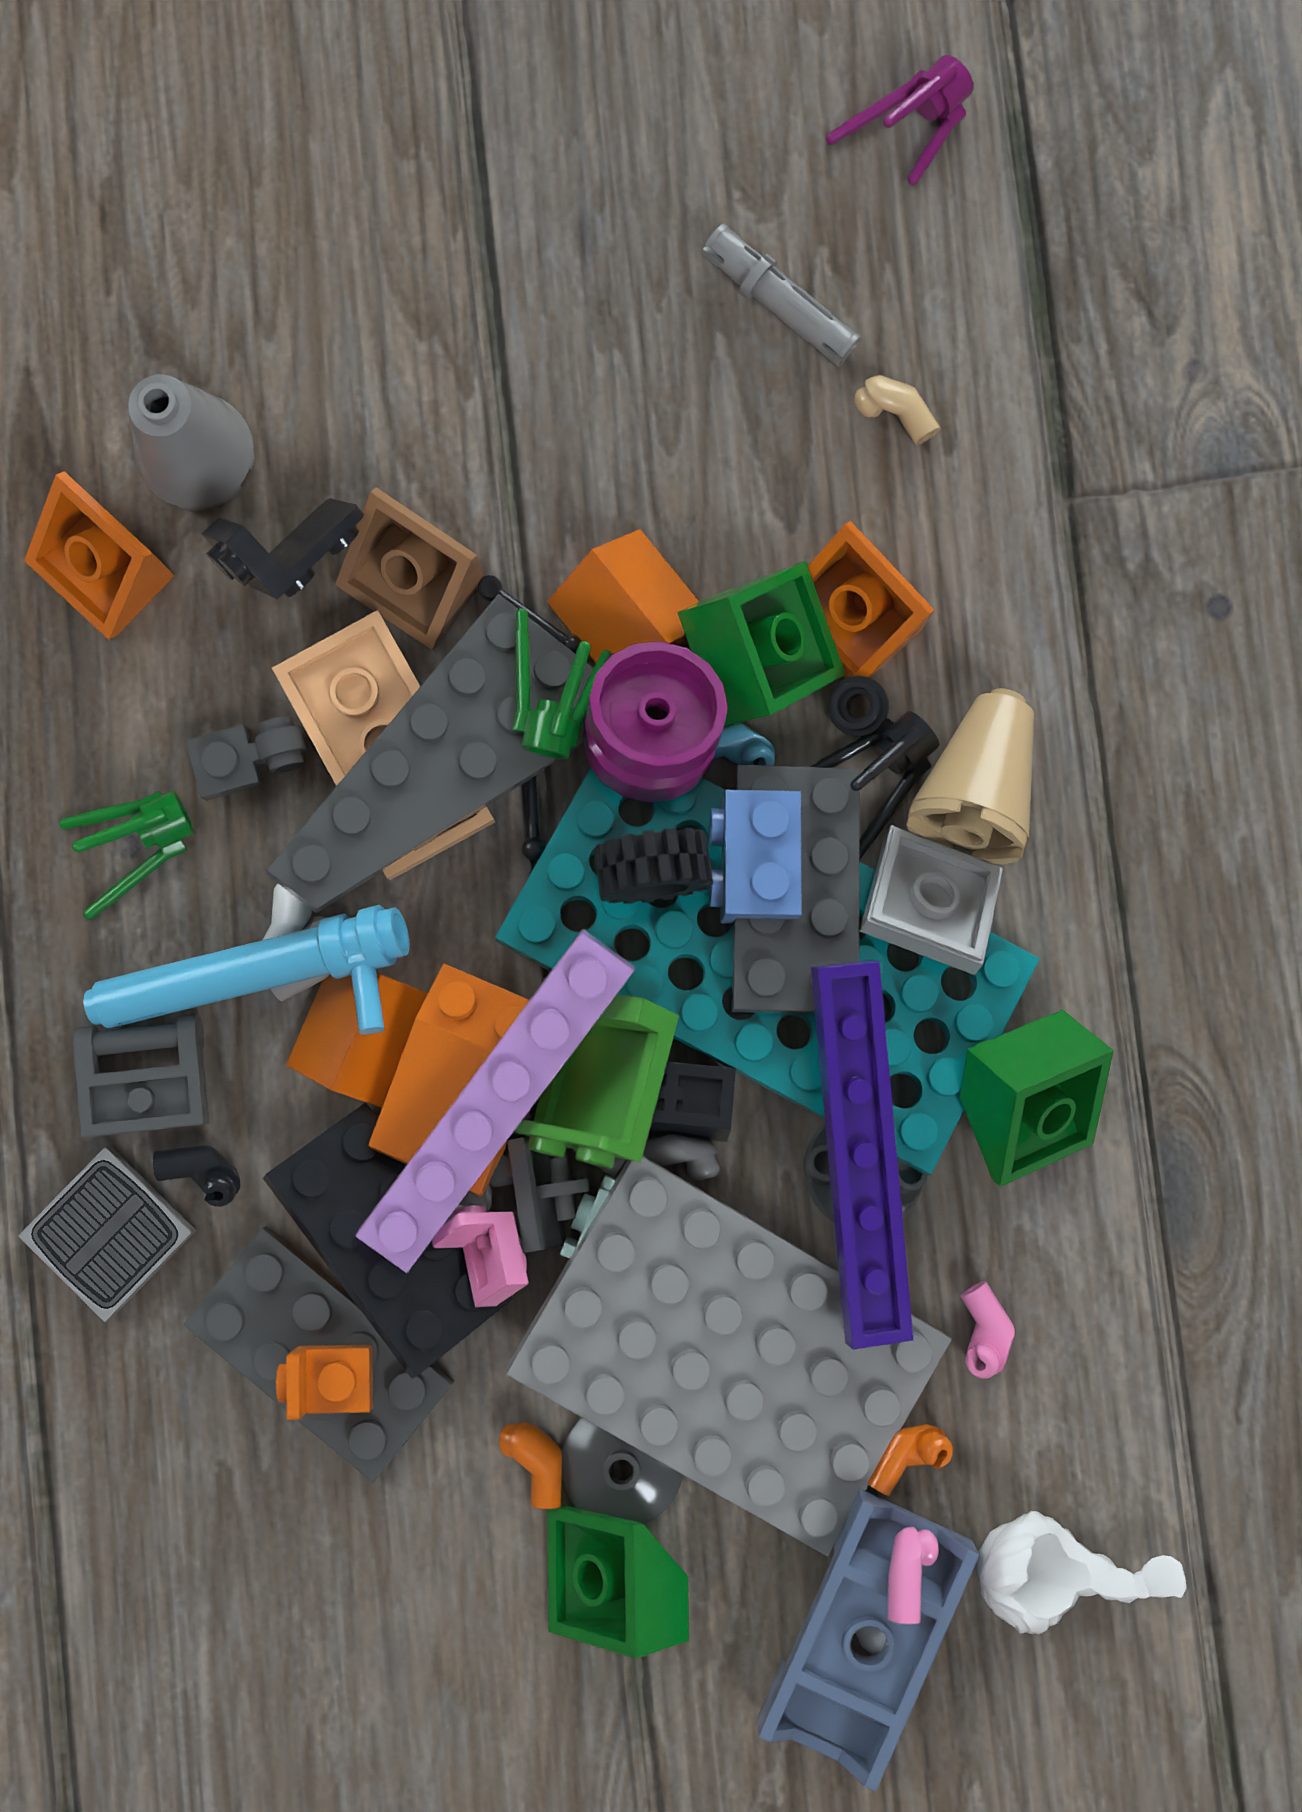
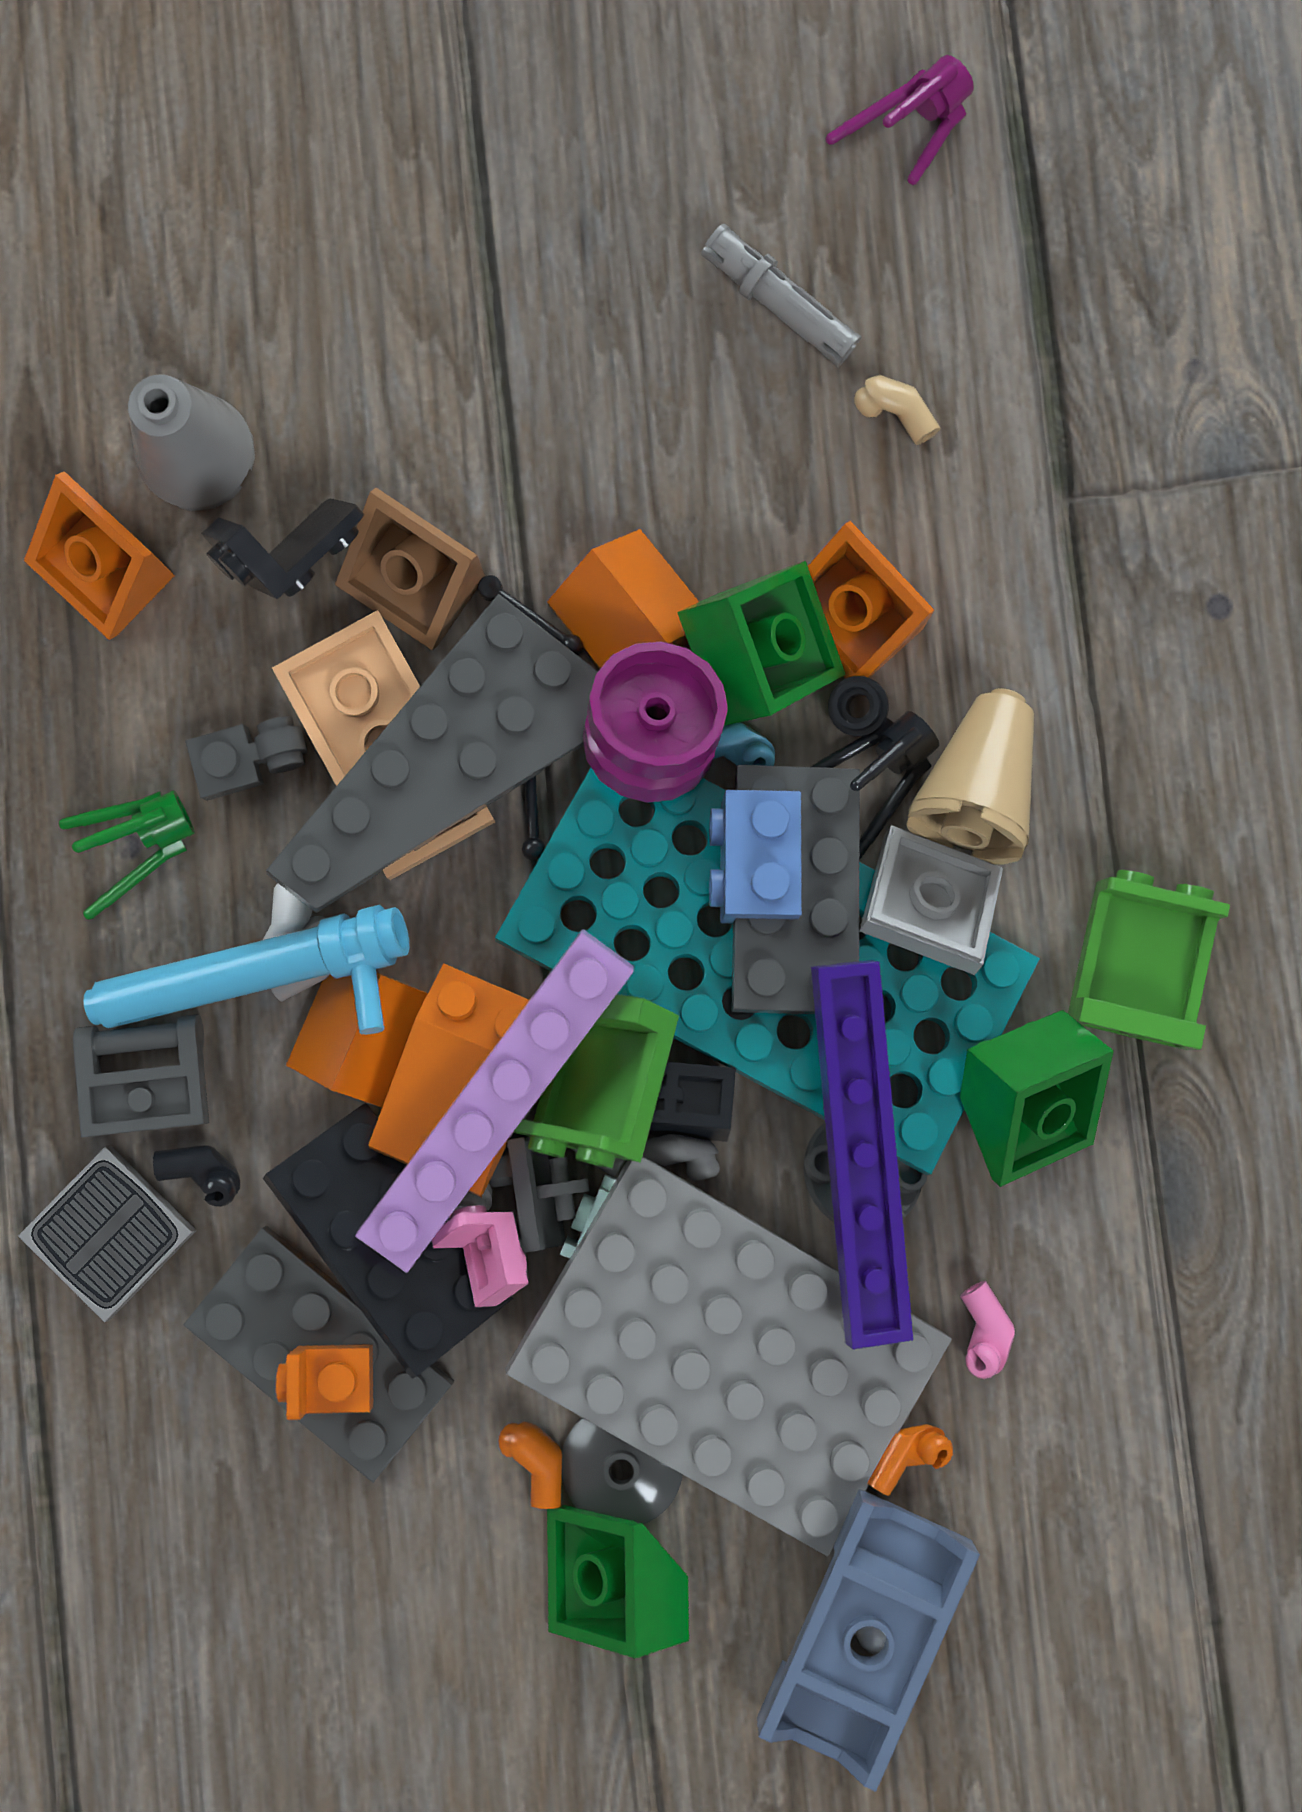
green plant [512,608,612,760] -> none
black tyre [594,828,713,904] -> none
bright pink arm [887,1526,938,1624] -> none
white hair [977,1511,1186,1634] -> none
none -> bright green panel [1068,870,1230,1050]

